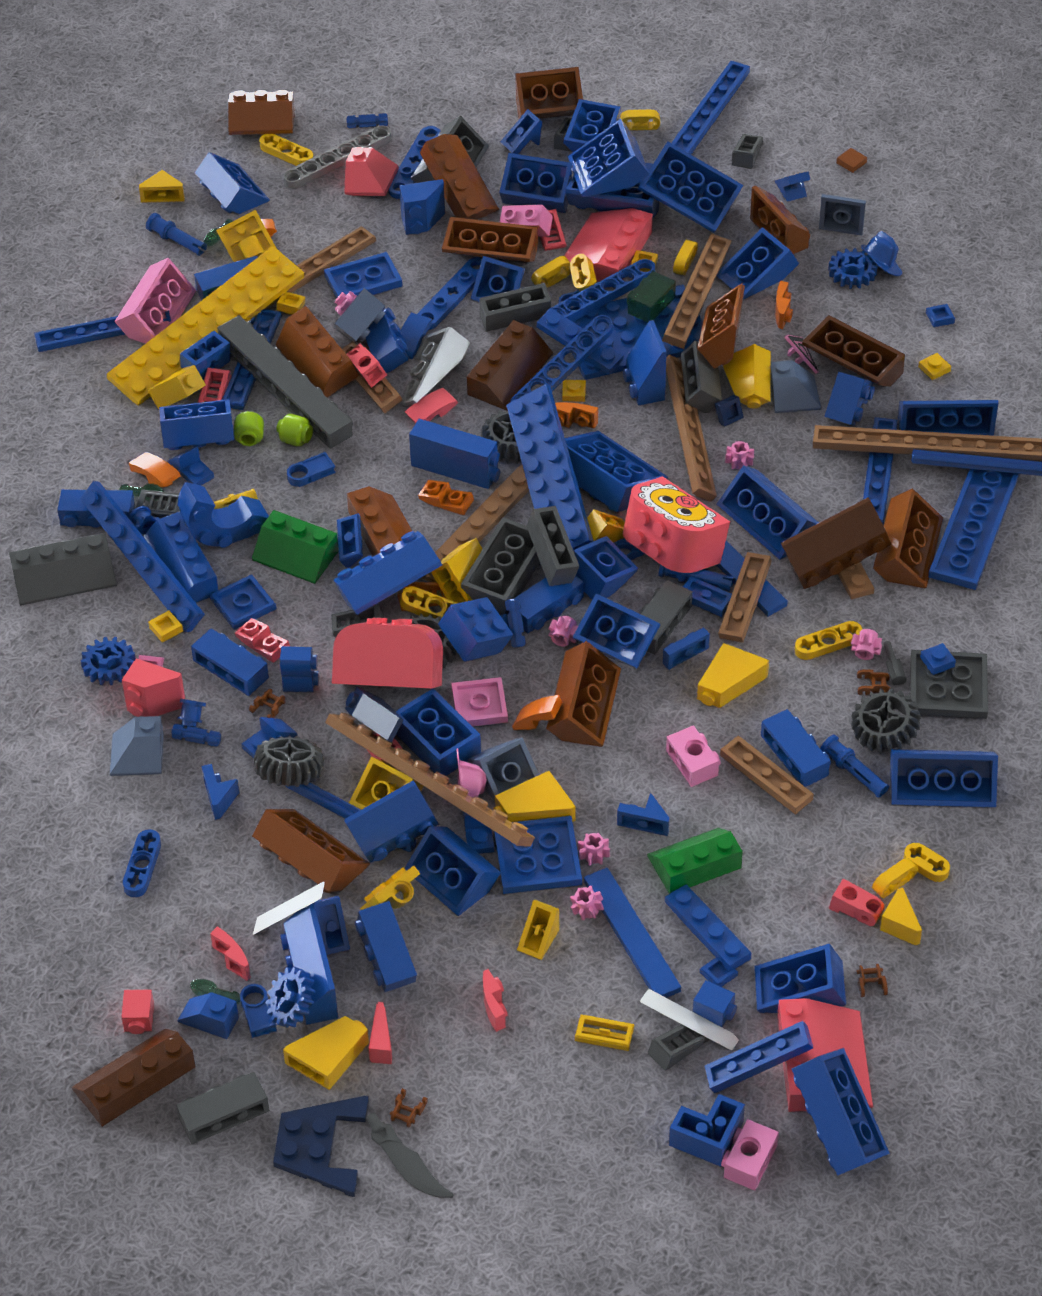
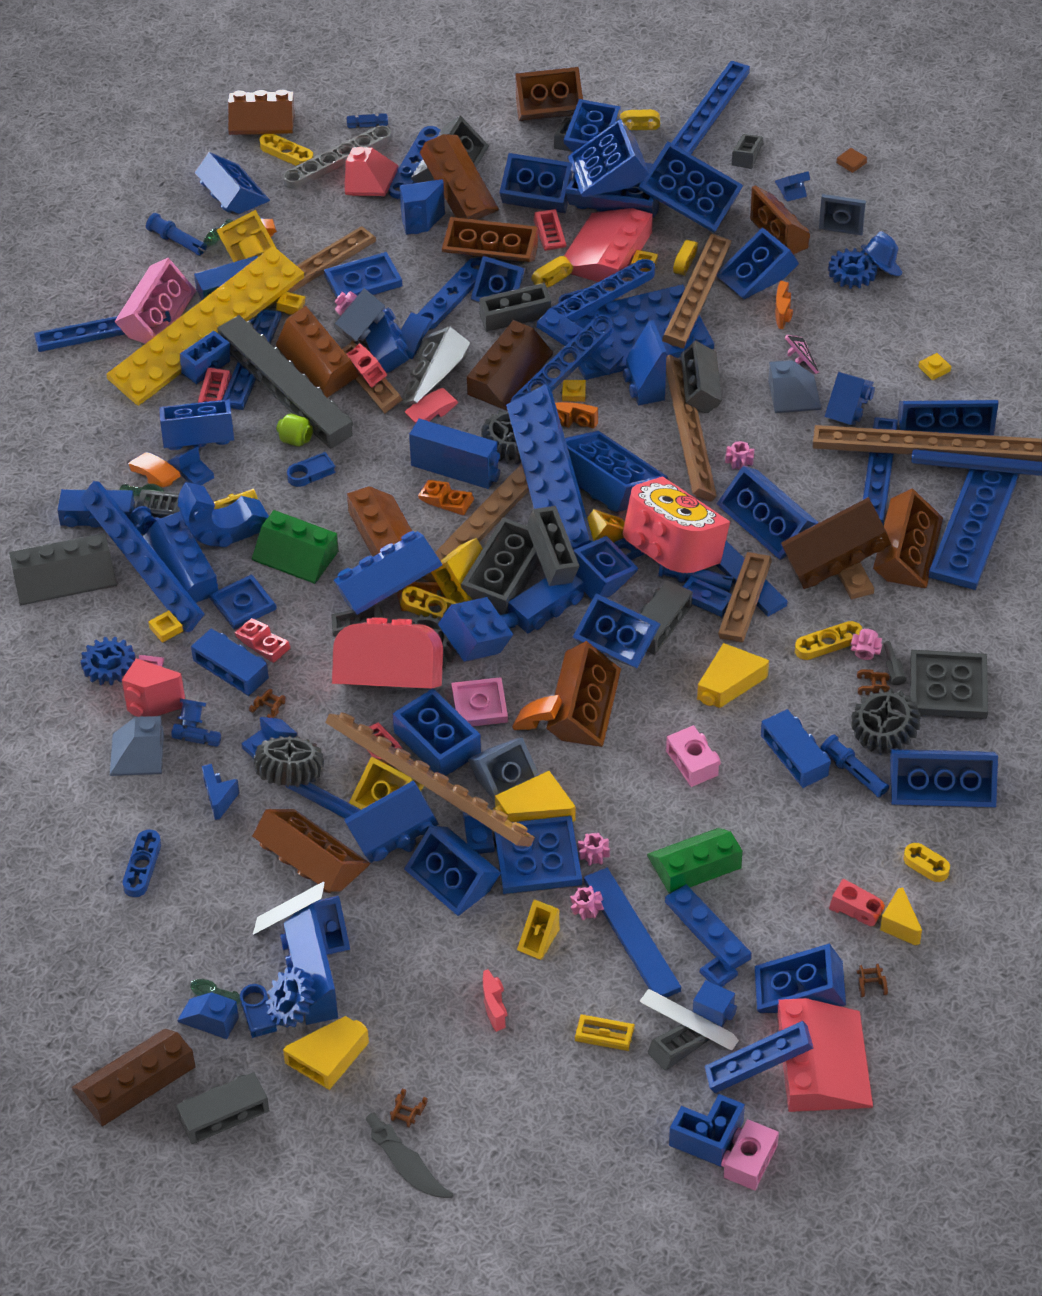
coral brick [121,990,154,1034] -> none
yellow slope [139,170,185,203] -> none
yellow slope [148,365,206,409] -> none
coral slope [210,926,251,981] -> none
lime head [233,411,264,446] -> none
dark blue wing [273,1096,369,1197] -> none
blue brick [280,646,320,693] -> none
blue slope [337,513,363,568] -> none
slope [345,686,404,742] -> none
blue wedge [355,901,417,992] -> none
yellow plate [360,866,420,910] -> none
coral slope [369,1002,392,1064] -> none
bright pink piece [457,748,487,798] -> none
blue slope [500,109,542,154] -> none
bright pink brick [500,205,553,237] -> none
blue axle [505,598,526,648] -> none
bright pink gear [548,616,578,647] -> none
yellow beam [570,254,596,292] -> none
blue slope [617,793,670,836] -> none
clear green brick [627,271,676,323] -> none
blue plate [663,627,710,670] -> none
dark orange slope [697,283,745,369] -> none
dark blue plate [715,395,744,427] -> none
medium nougat plate [720,735,814,815] -> none
yellow slope [723,344,771,409] -> none
blue slope [792,1048,890,1176] -> none
reddish brown slope [802,315,905,387] -> none
yellow beam [872,858,918,898] -> none
blue plate [920,643,956,675] -> none
blue tile [926,304,955,328] -> none

